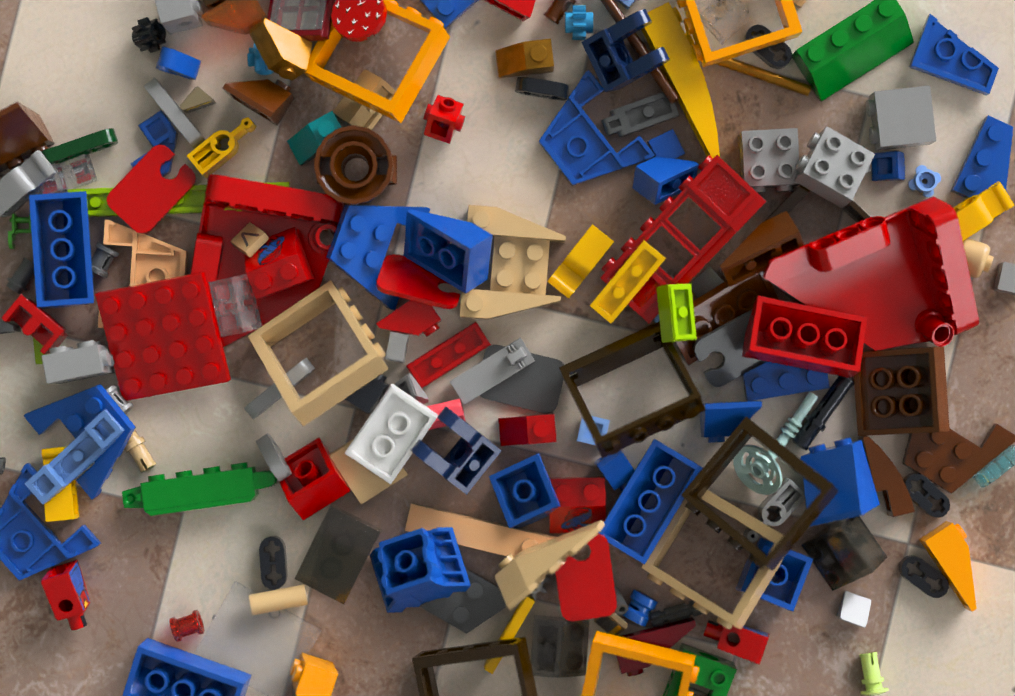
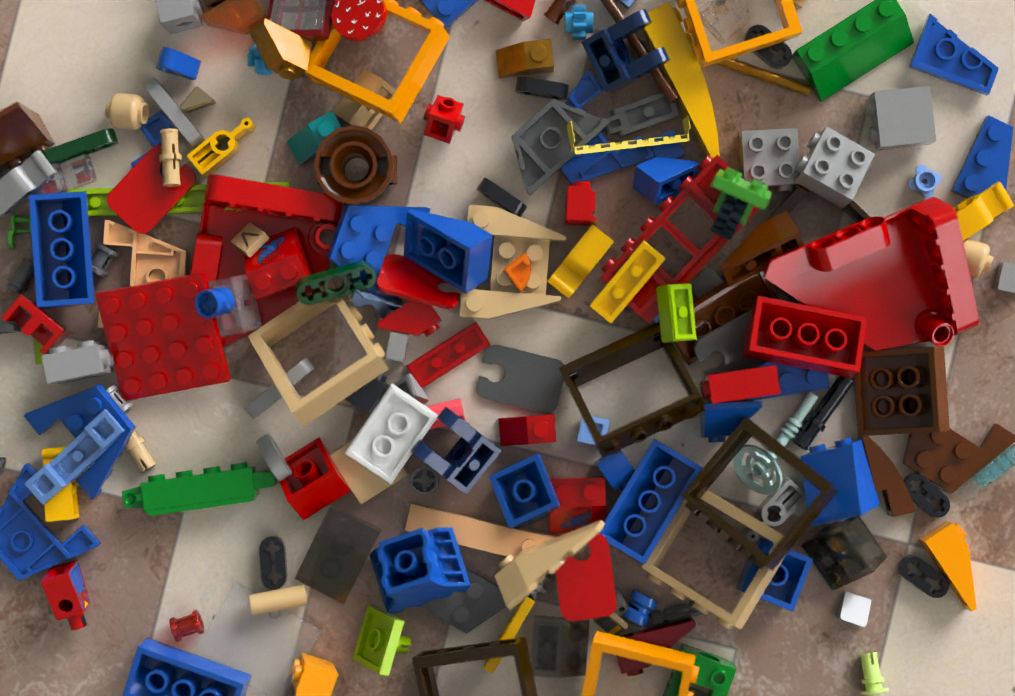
black gear [132,17,166,53] -> none
reddish brown slope [223,79,295,126] -> none
light grey hinge [450,337,535,405] -> none
red torso [703,620,770,665] -> none
blue slope [871,151,905,181] -> none
none -> tan head [105,93,149,130]
none -> tan pin [159,129,182,187]
none -> blue wheel [195,287,235,319]
none -> dark green beam [295,261,377,305]
none -> sand blue piece [350,289,402,319]
none -> lime tile [352,605,411,676]
none -> dark grey wheel [410,466,439,495]
none -> black beam [476,177,527,217]
none -> orange tile [503,252,531,292]
none -> dark grey wing [511,99,610,196]
none -> red window [565,181,598,226]
none -> light yellow piece [567,116,691,154]
none -> red window [700,365,780,404]
none -> bright green plate [710,167,772,241]

